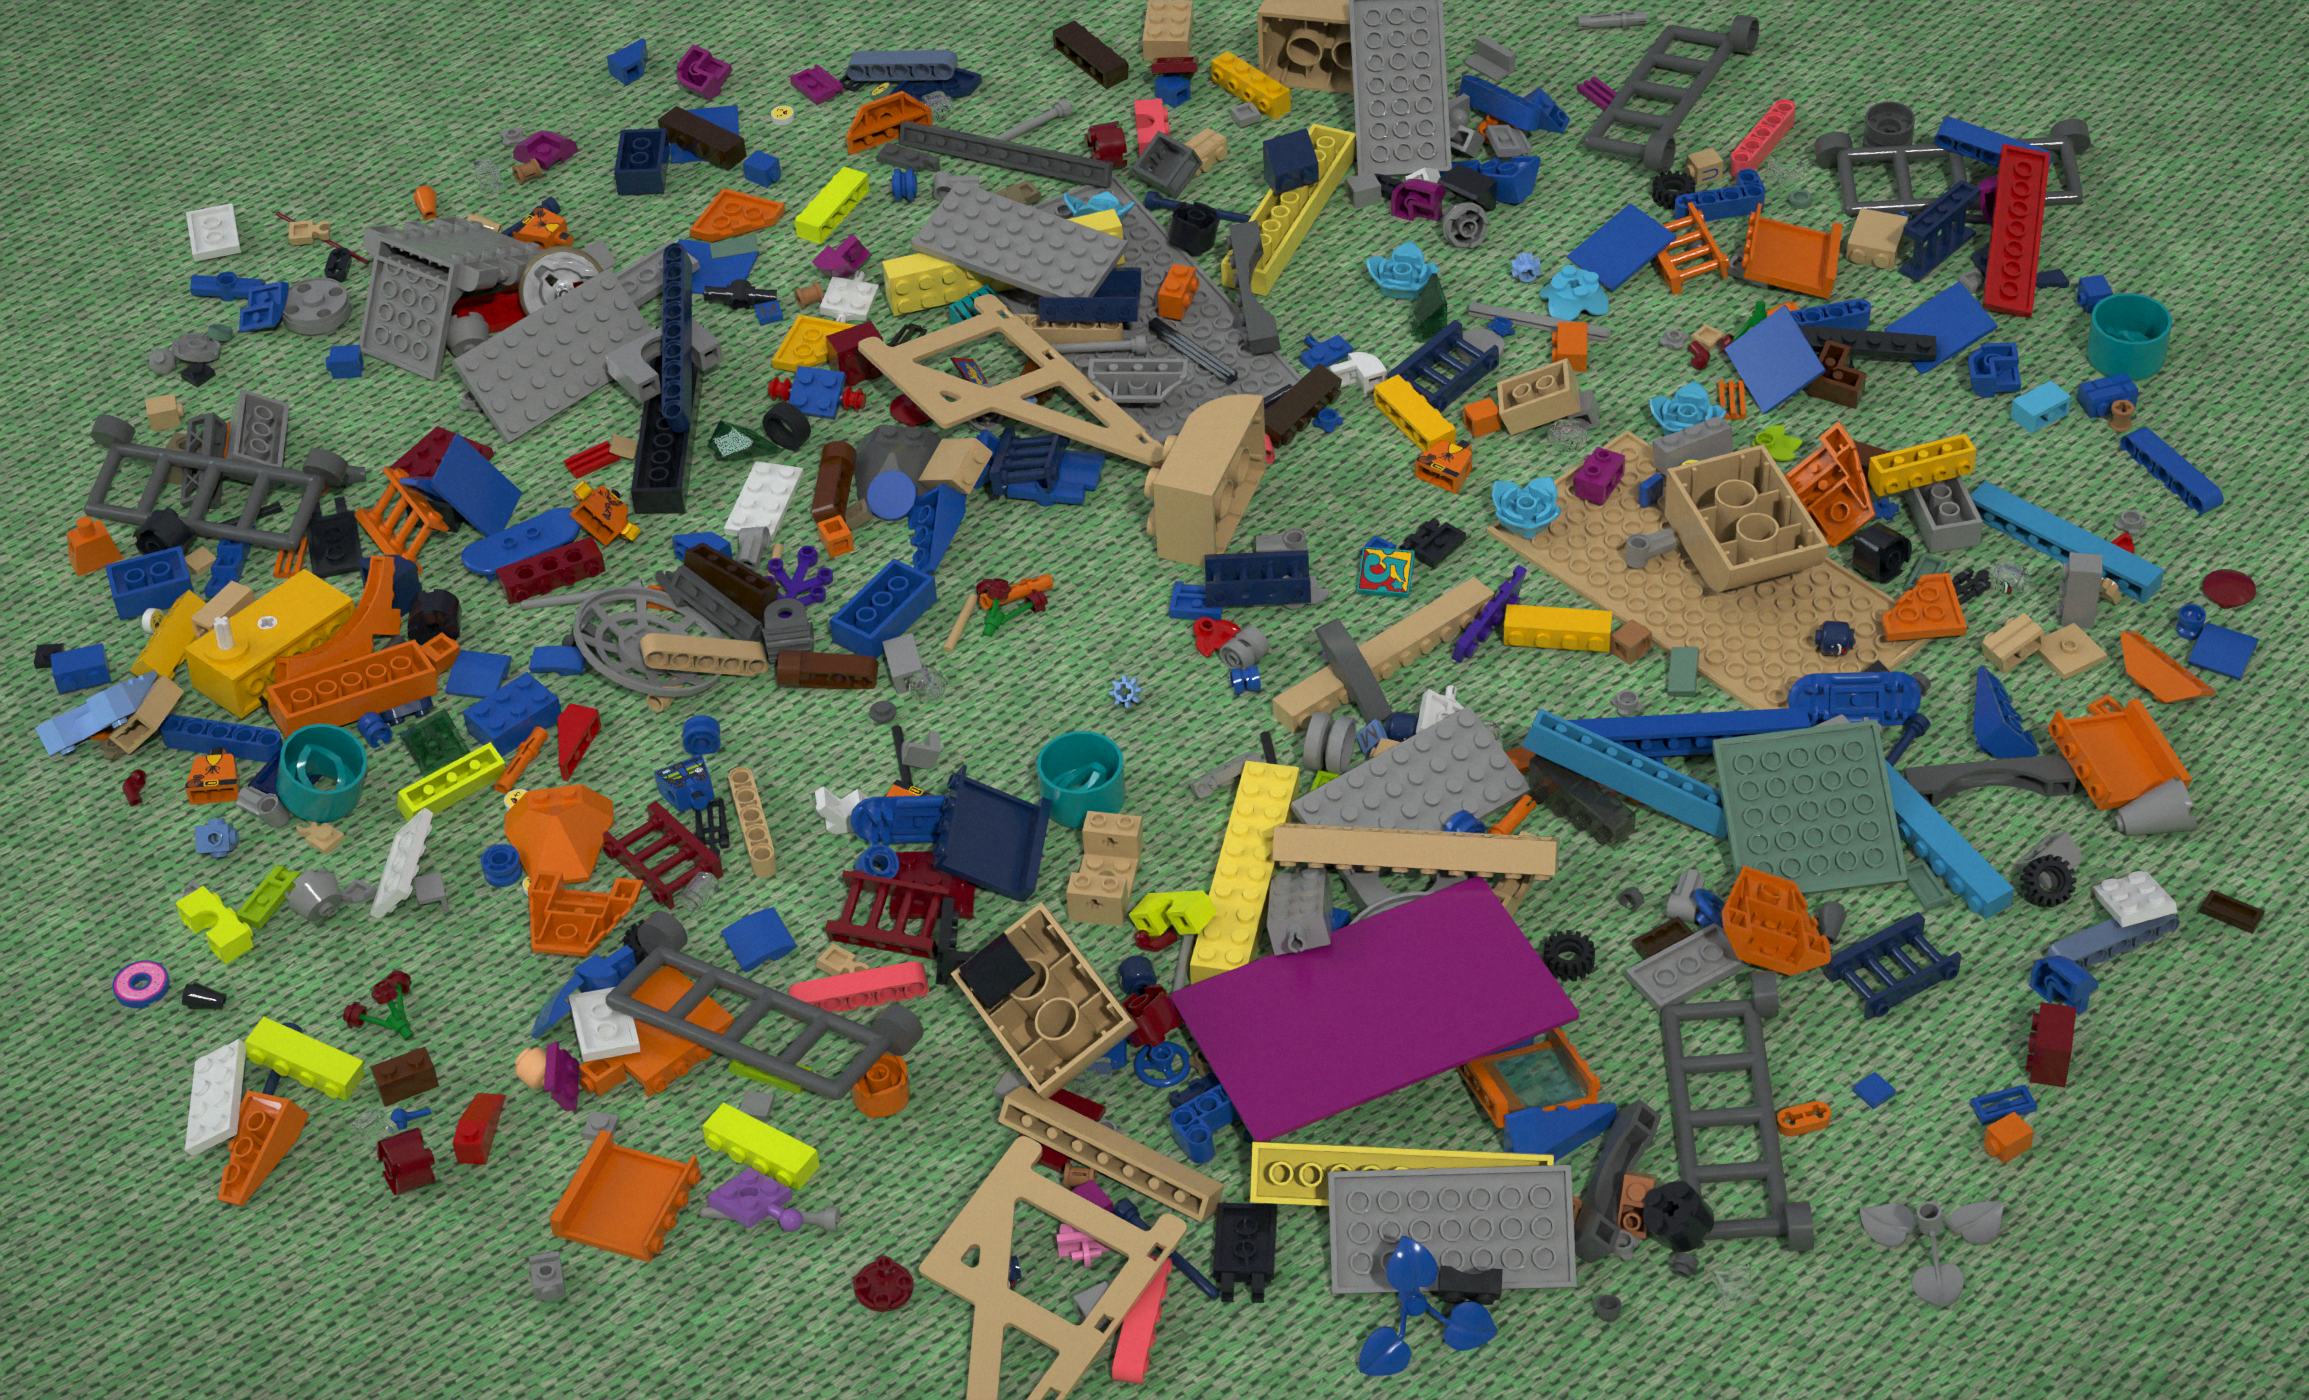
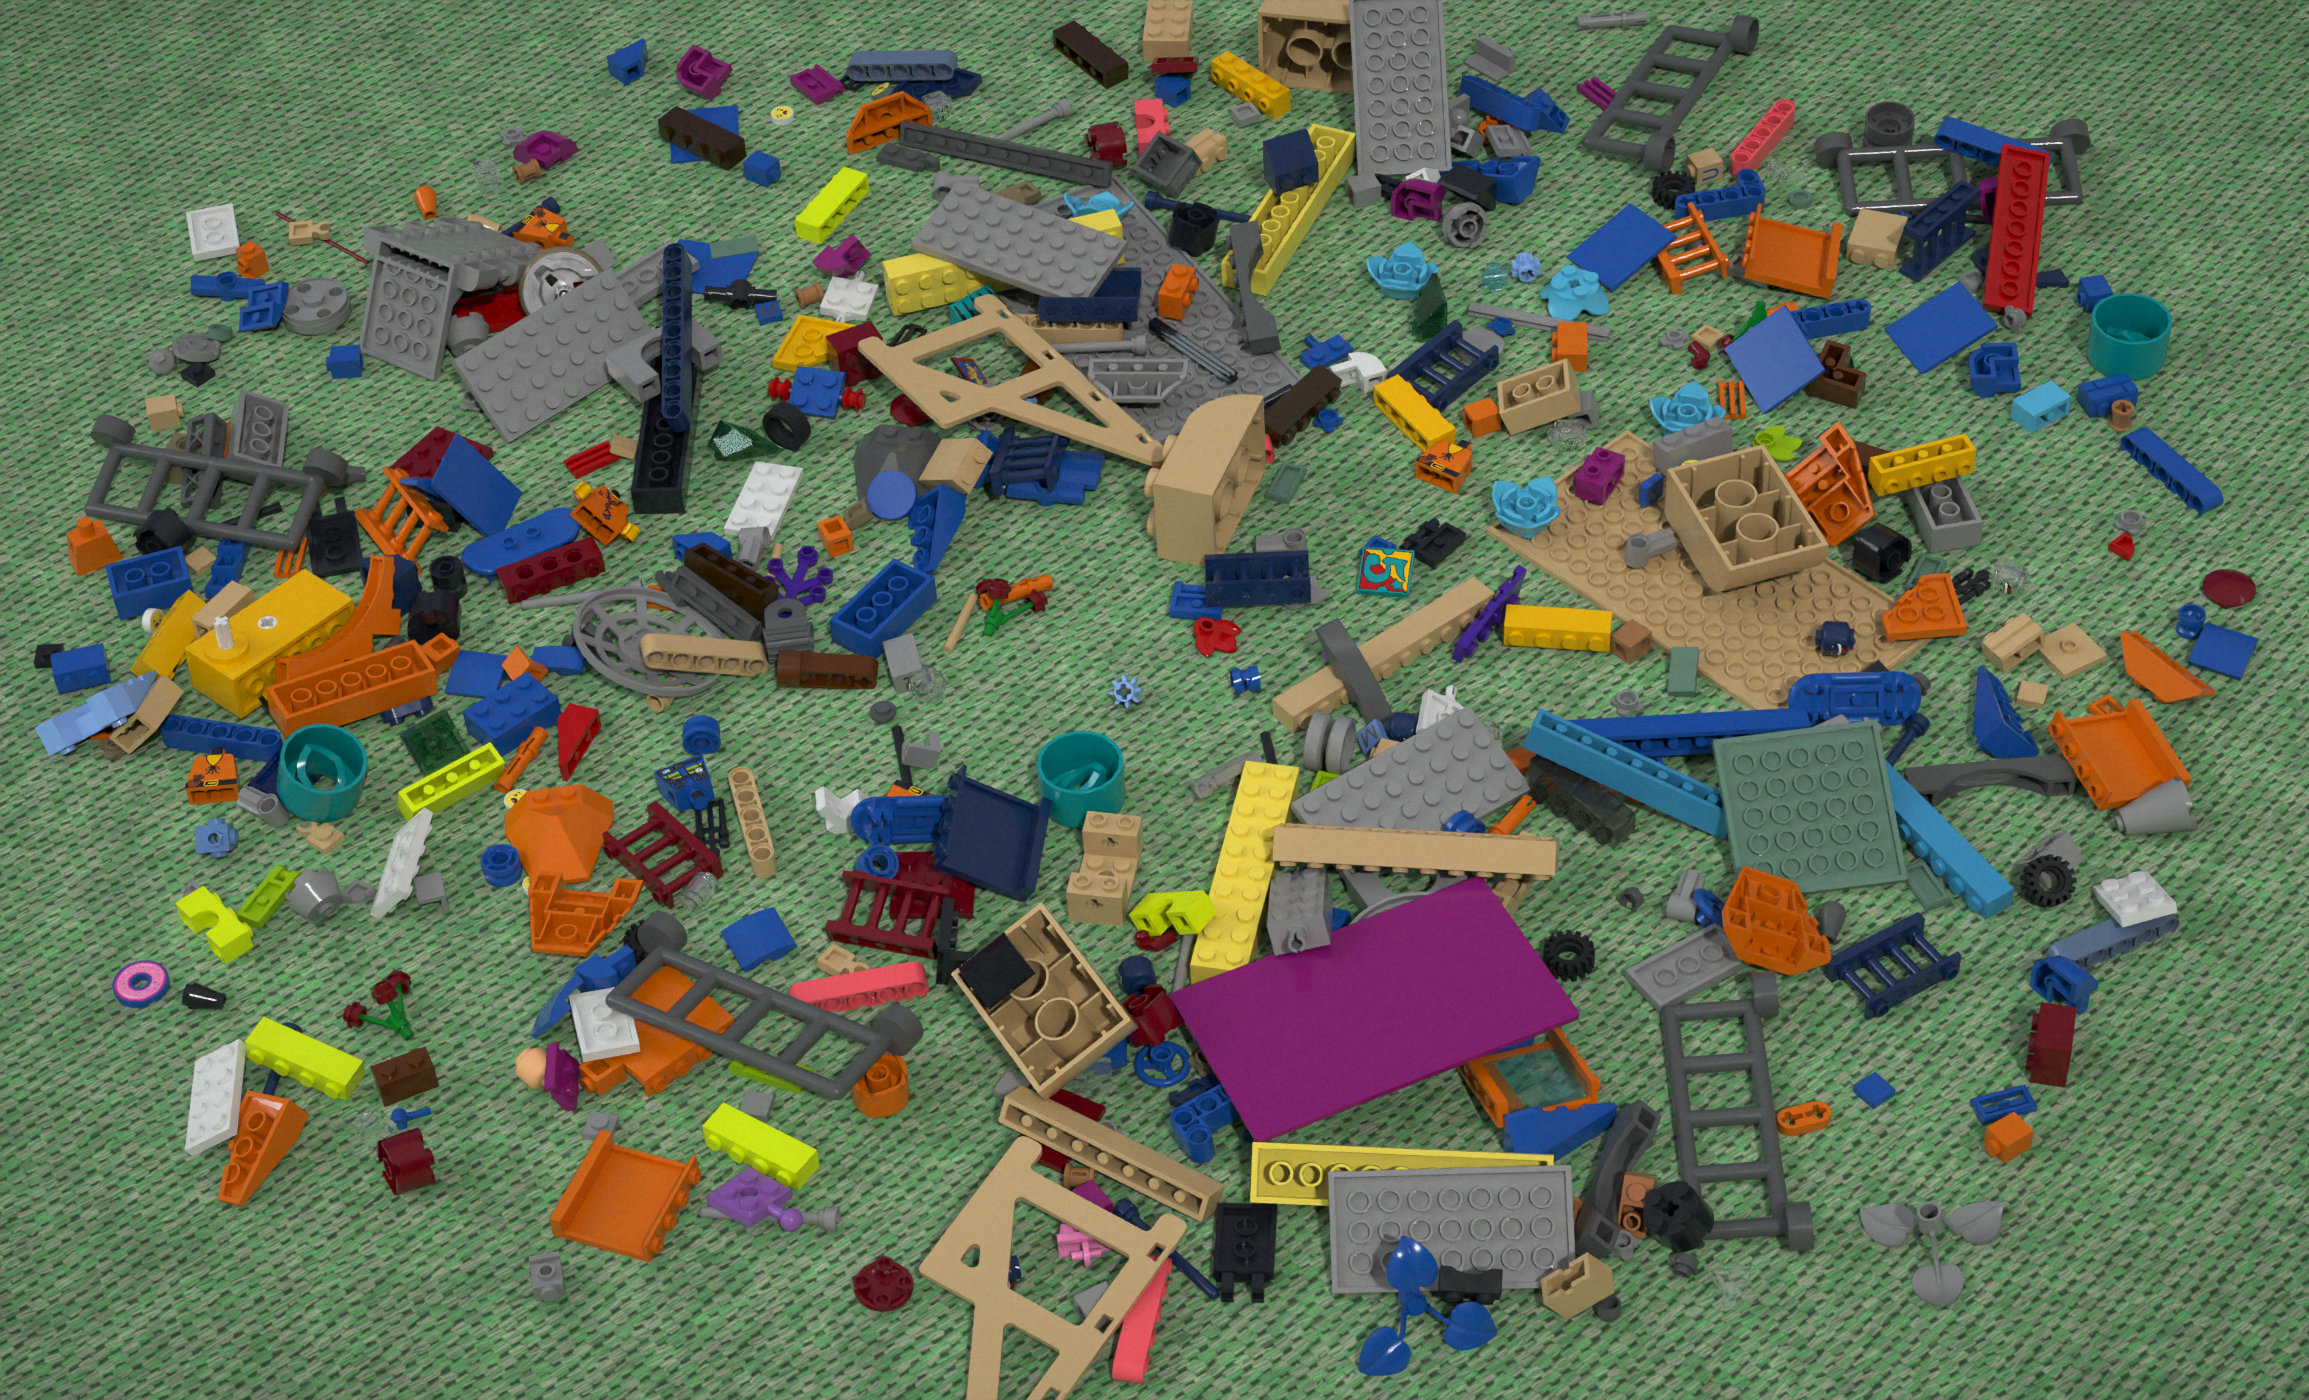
dark red arm [122,769,147,807] -> none
black beam [324,247,352,282] -> none
blue wheel [357,712,393,748] -> none
red slope [452,1093,506,1165] -> none
dark blue brick [614,128,670,195] -> none
orange plate [689,188,786,242] -> none
reddish brown beam [812,441,857,523] -> none
blue wheel [892,168,917,202] -> none
light grey wheel [1220,625,1269,670] -> none
dark brown plate [1632,916,1694,960] -> none
black plate [1799,325,1937,362] -> none
blue plant [1872,496,1899,521] -> none
dark azure brick [1970,481,2164,604] -> none
light grey brick [2056,552,2103,629] -> none
tan plate [2099,577,2122,605] -> none
dark brown tile [2199,889,2265,934] -> none
none -> orange brick [236,241,270,279]
none -> black wheel [429,555,468,600]
none -> orange panel [502,646,548,682]
none -> sand green tile [1265,462,1307,505]
none -> clear light blue gear [1481,262,1508,292]
none -> tan brick [1541,1252,1614,1319]
none -> light grey plate [2001,305,2026,334]
none -> tan tile [2016,680,2049,710]

